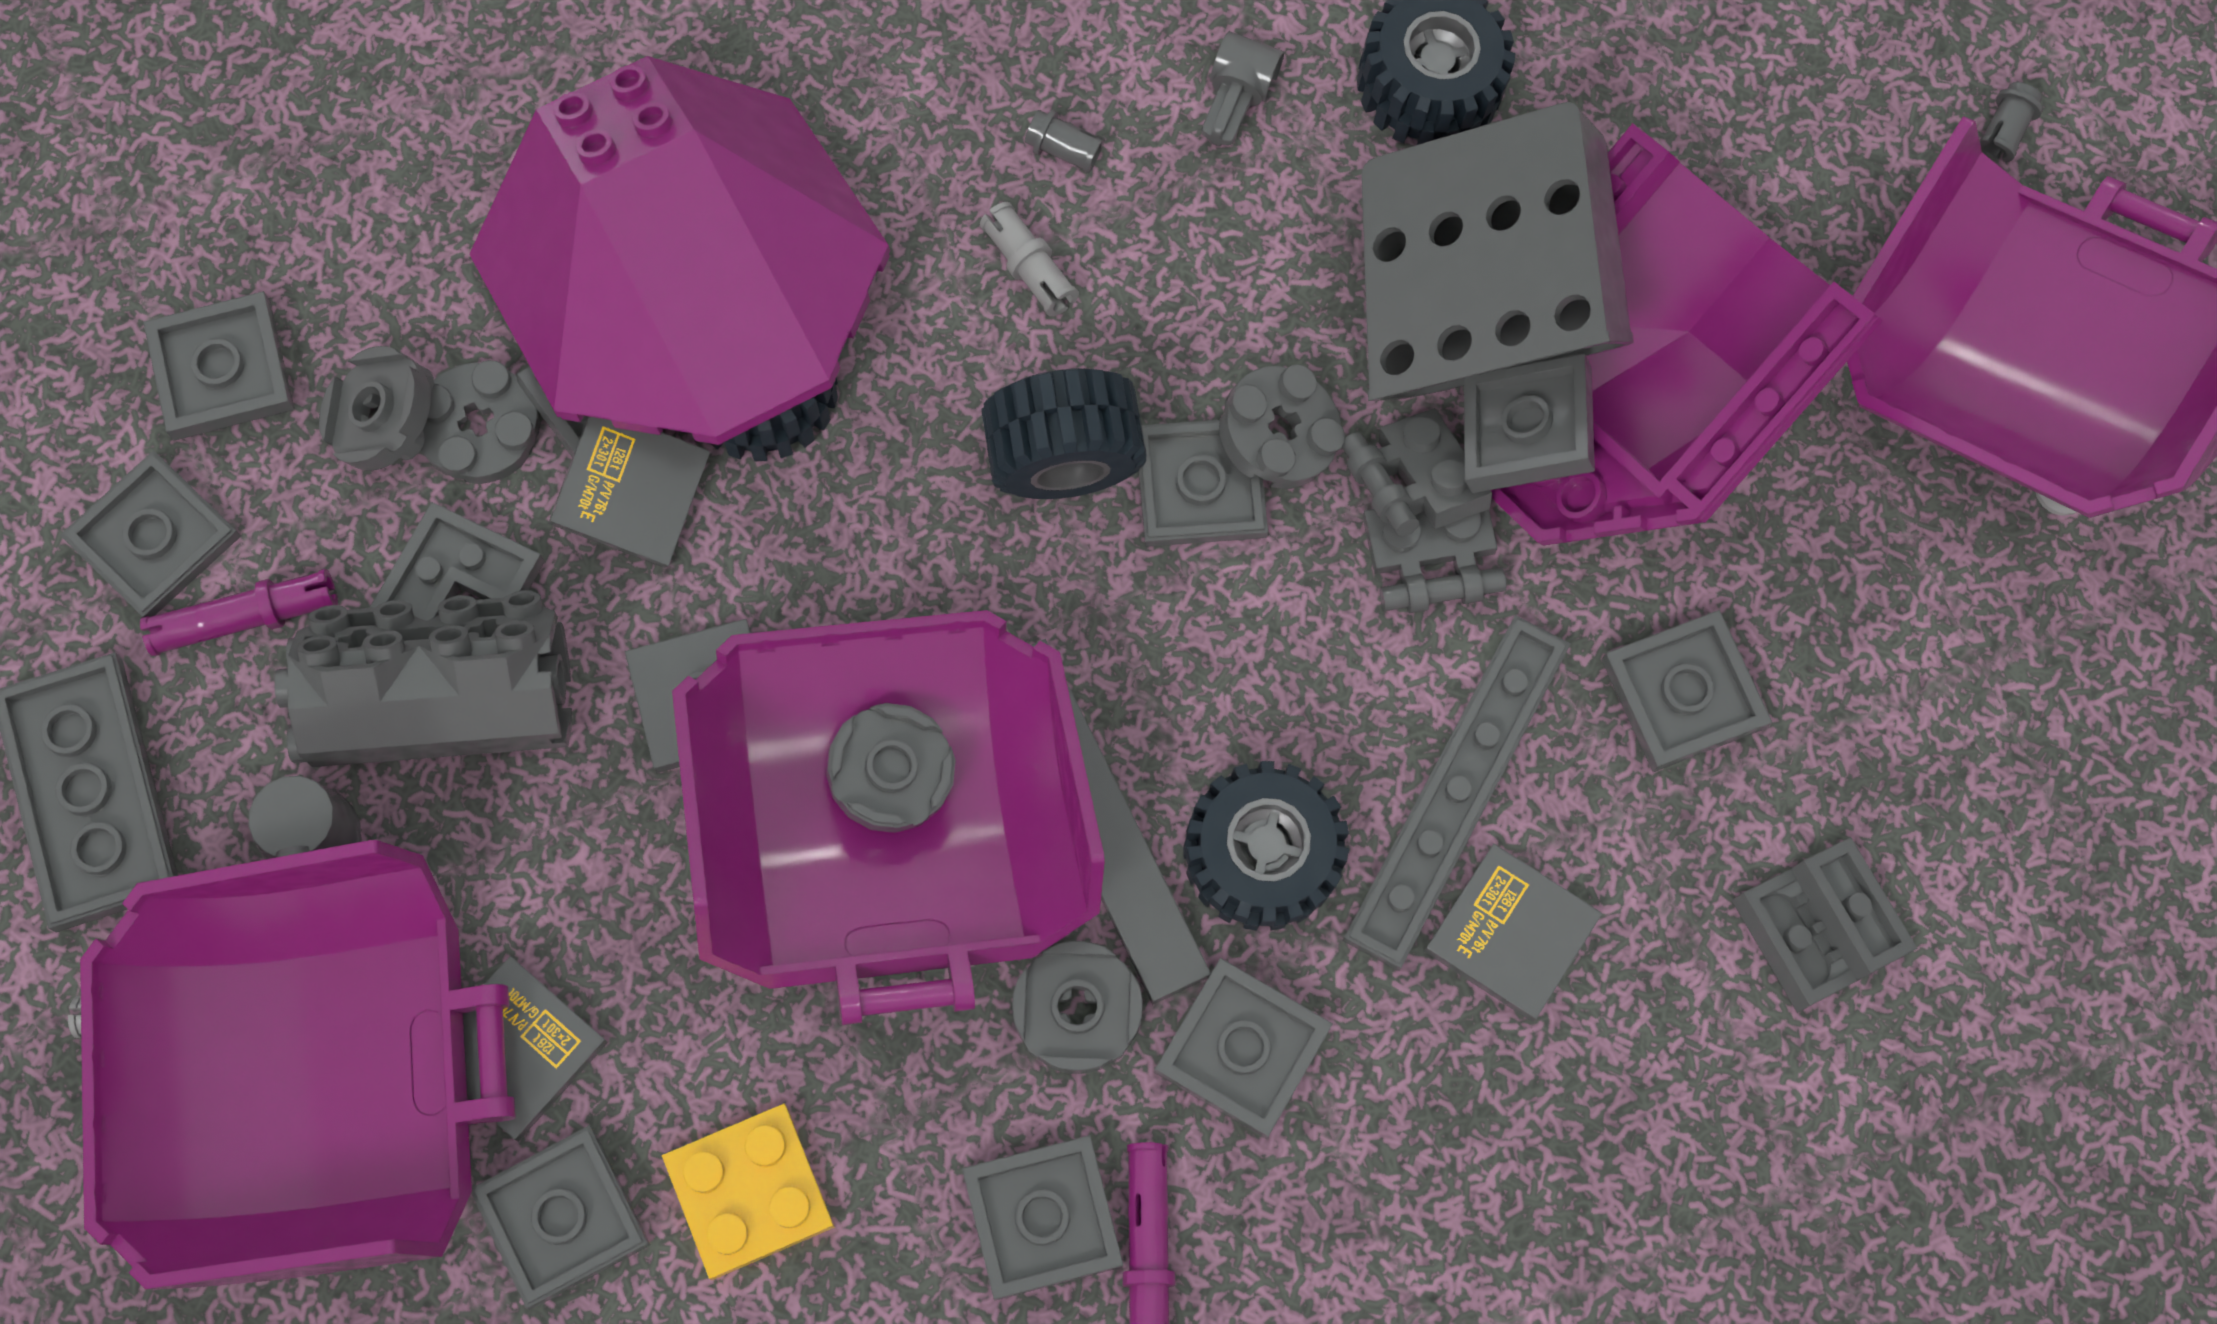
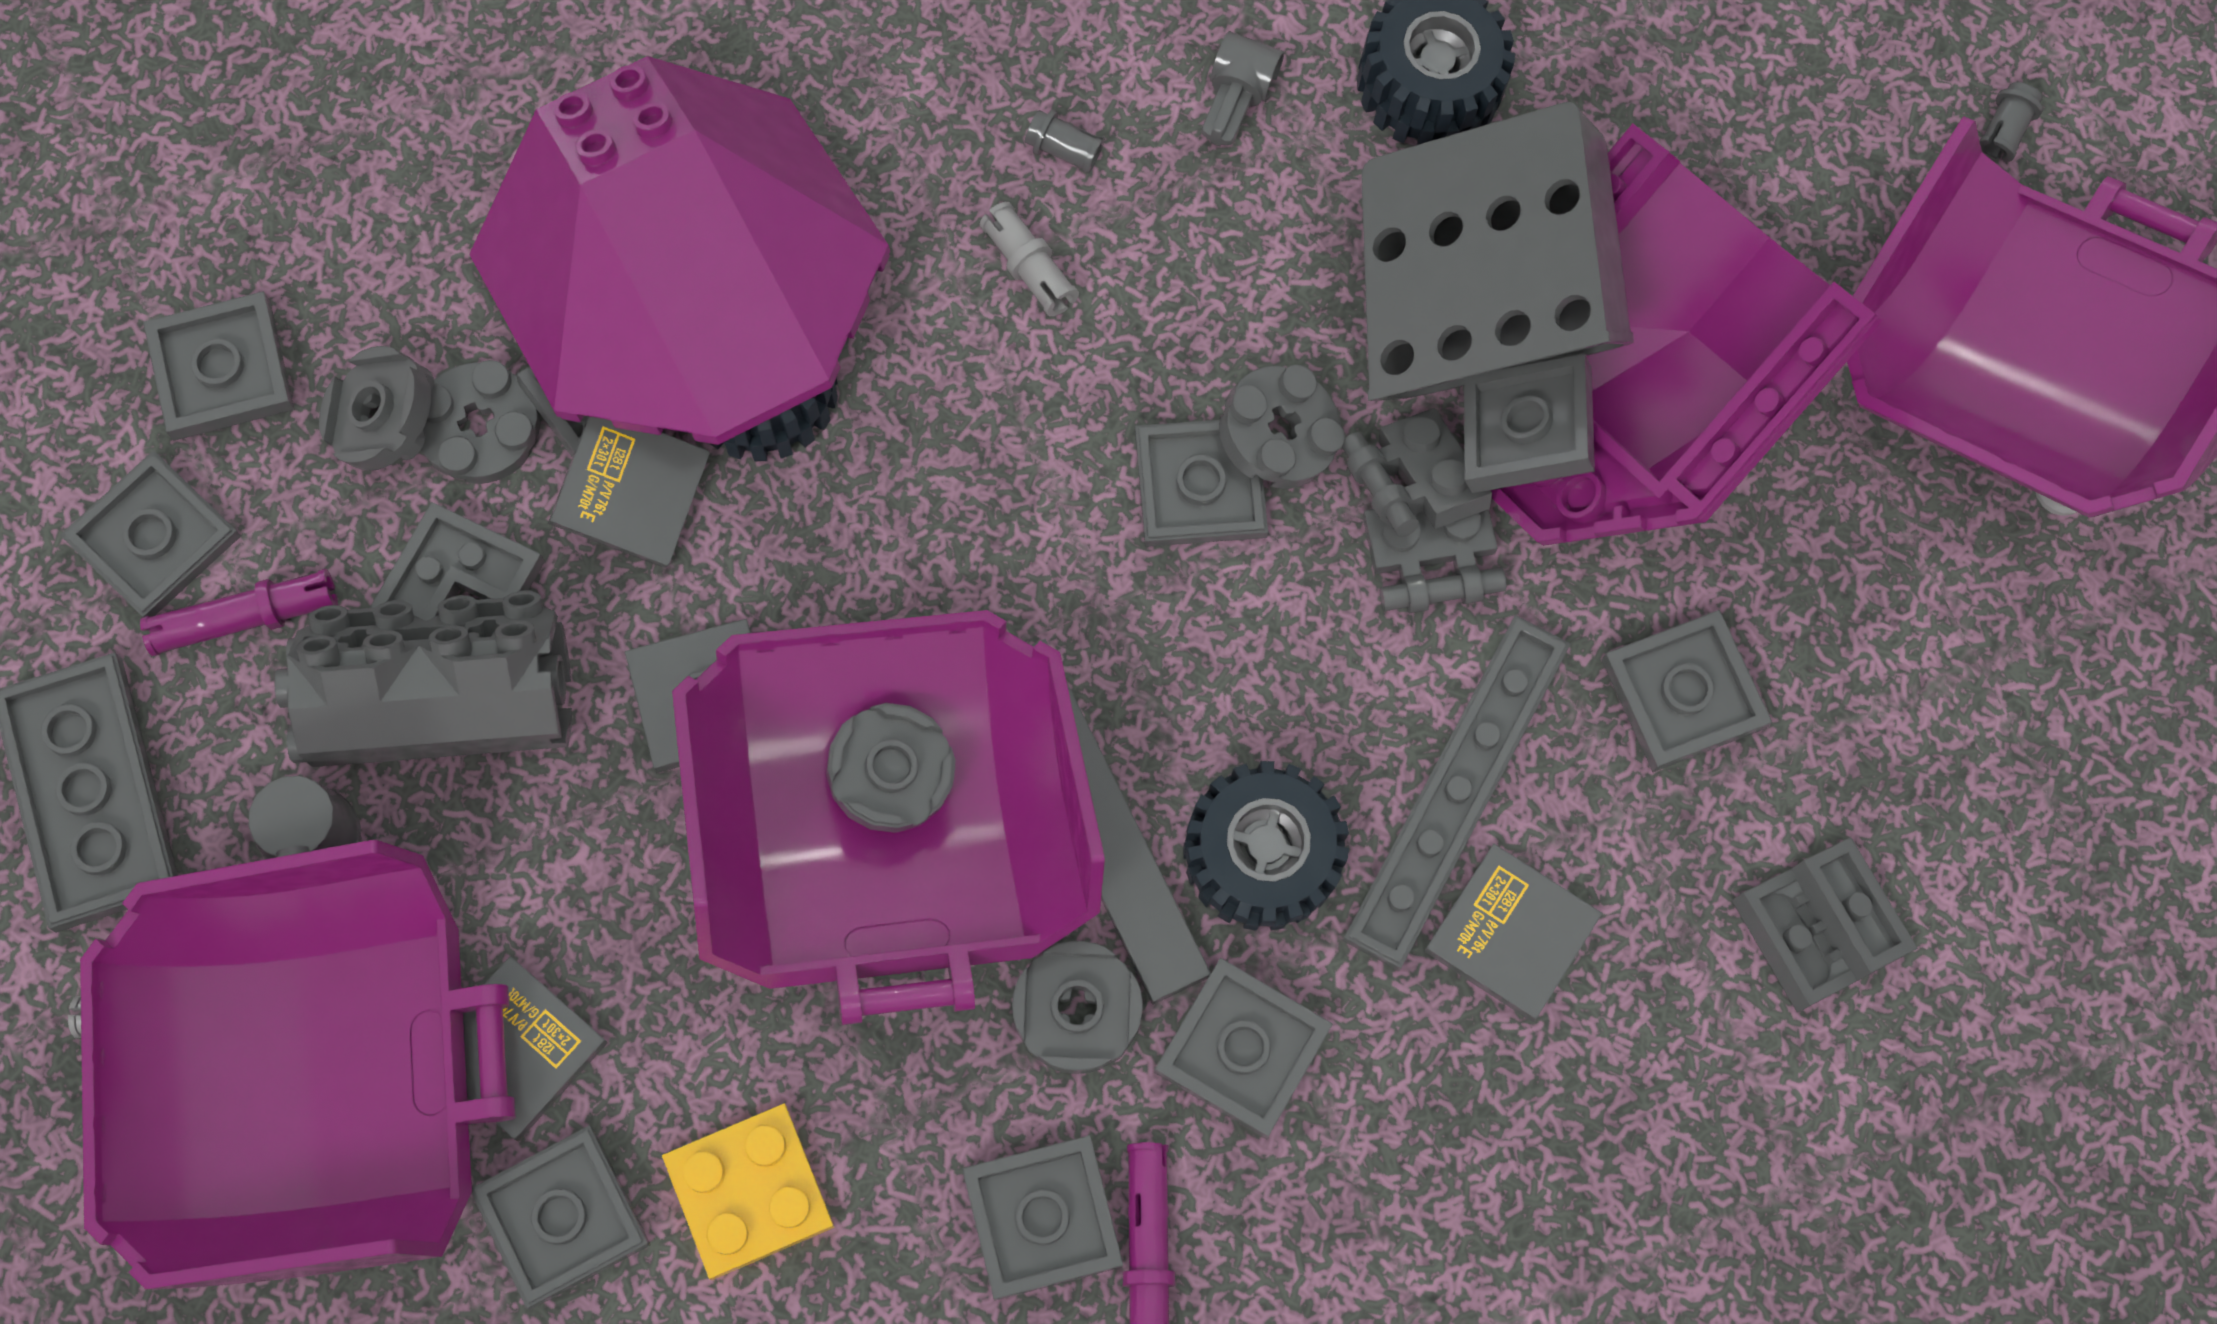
black wheel [981,368,1147,499] -> none

